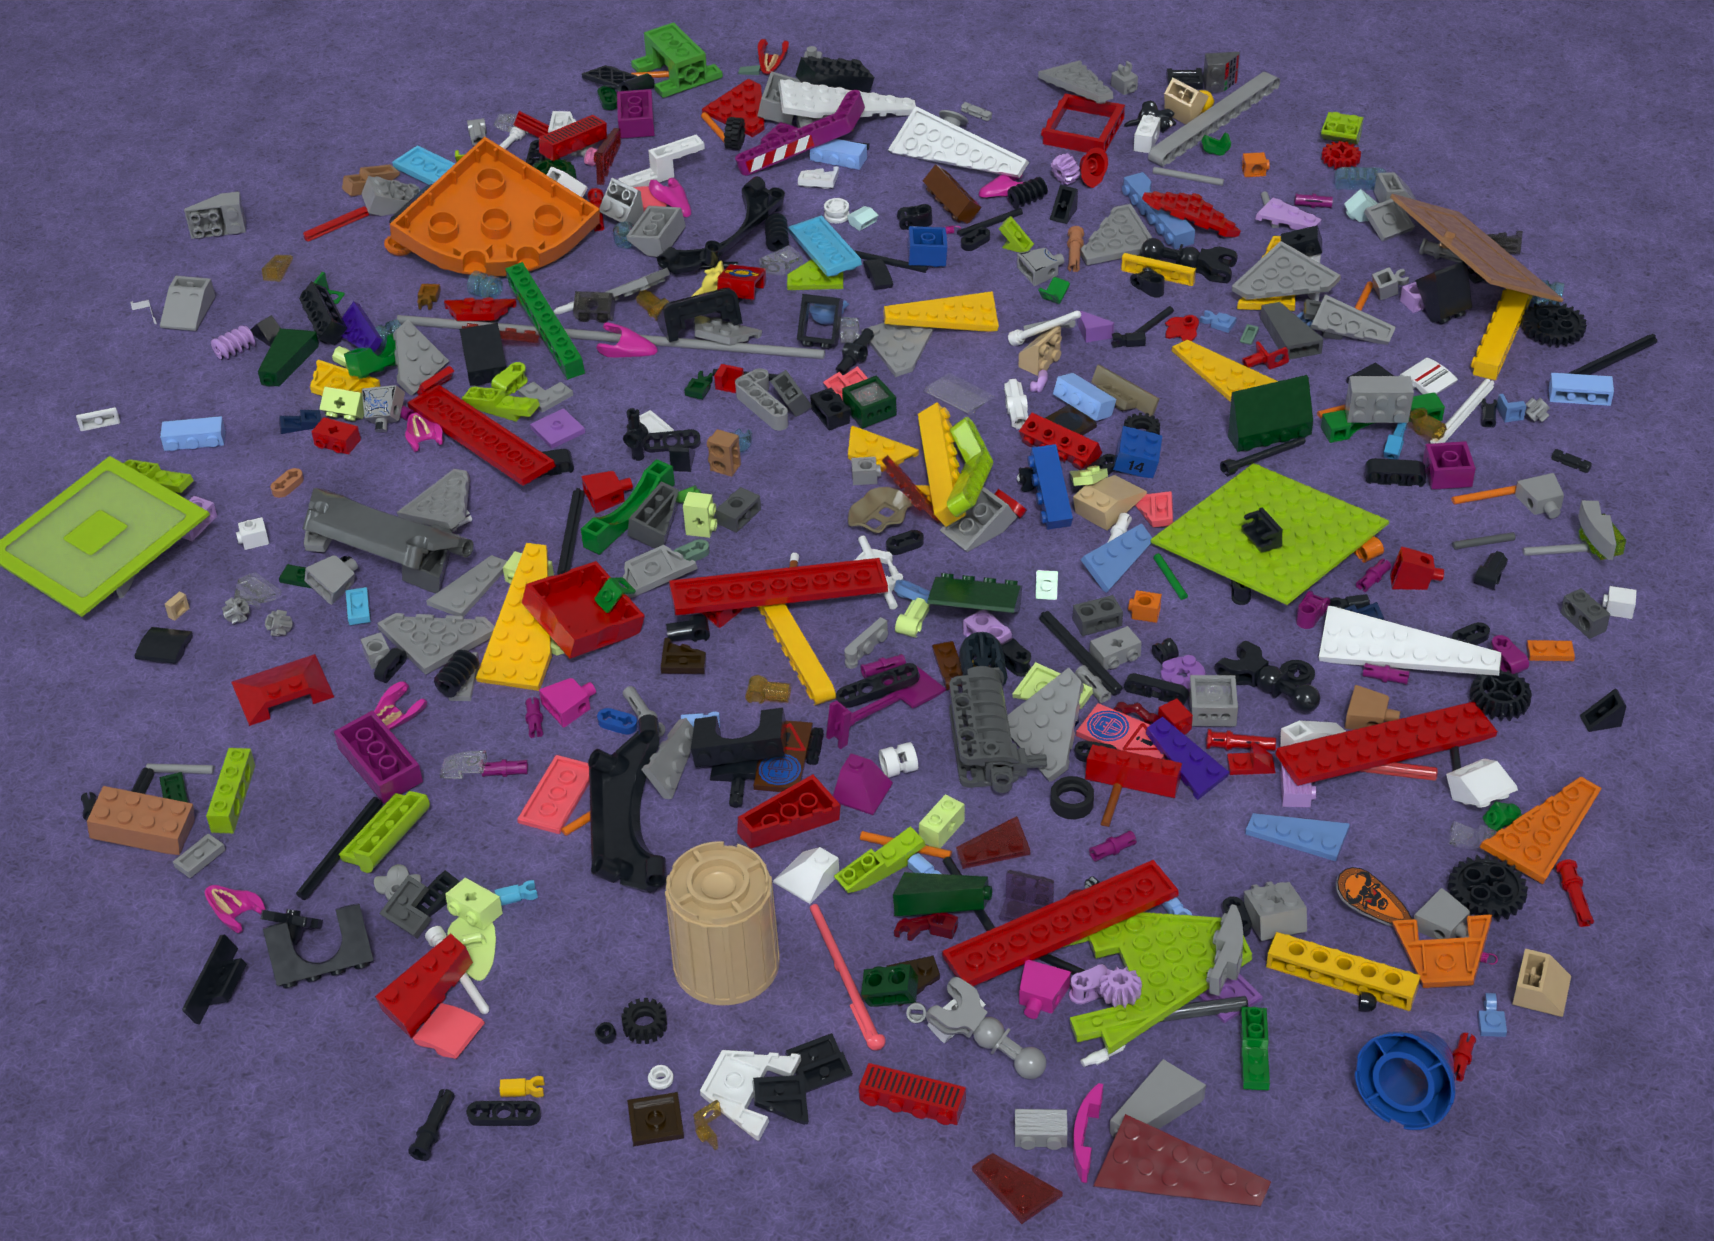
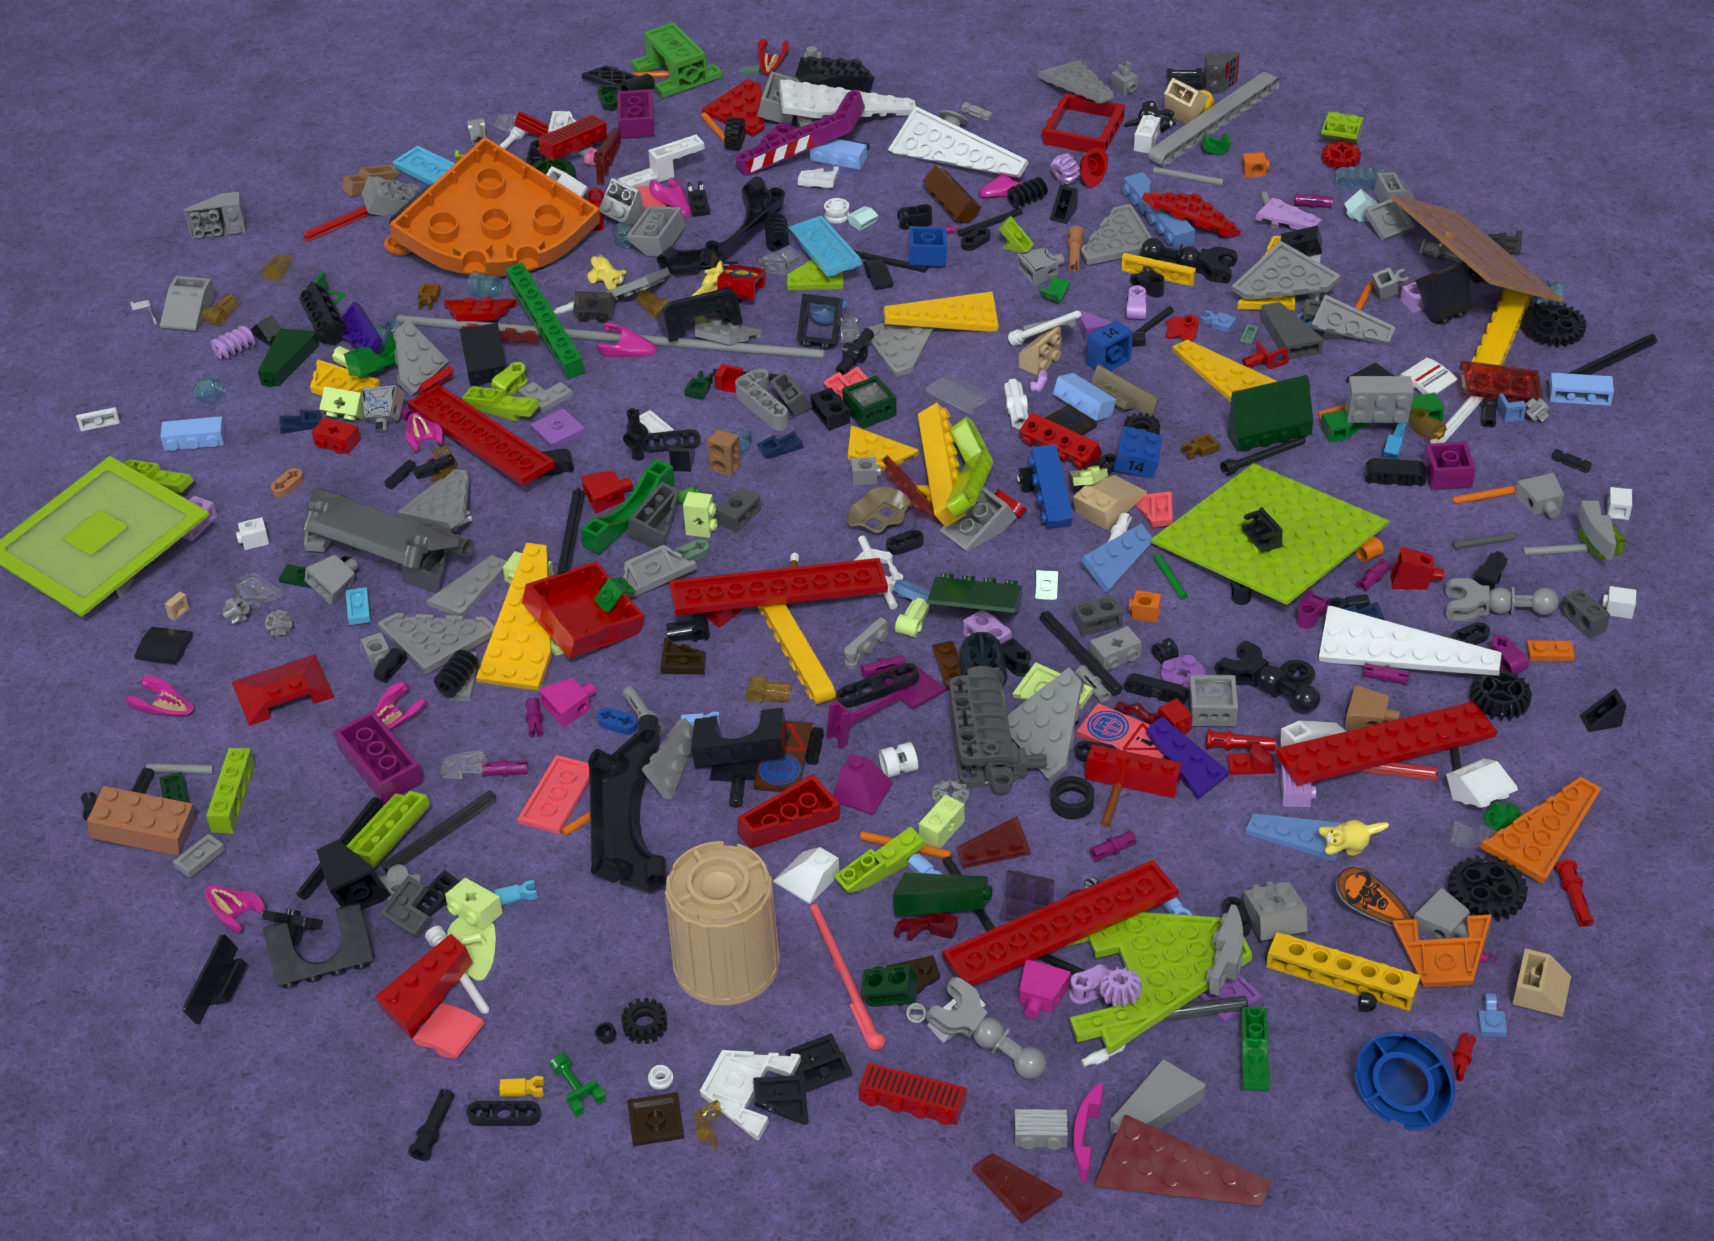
none -> dark pink animal [125,676,194,717]
none -> clear light blue head [193,375,224,403]
none -> clear yellow piece [202,294,239,327]
none -> black slope [316,840,391,910]
none -> black axle [382,791,497,873]
none -> black axle [384,460,416,489]
none -> black pin [413,454,455,479]
none -> clear yellow bracket [429,446,459,482]
none -> green bar [550,1053,606,1117]
none -> light yellow animal [587,255,626,290]
none -> black hinge [687,181,710,217]
none -> dark blue slope [757,431,804,458]
none -> light grey gear [932,778,969,804]
none -> blue brick [1086,320,1133,371]
none -> lavender piece [1127,285,1146,320]
none -> pearl gold plate [1181,433,1220,459]
none -> light yellow animal [1319,820,1389,856]
none -> light grey piece [1445,578,1559,622]
none -> clear red plate [1459,361,1543,403]
none -> white brick [1607,487,1632,520]

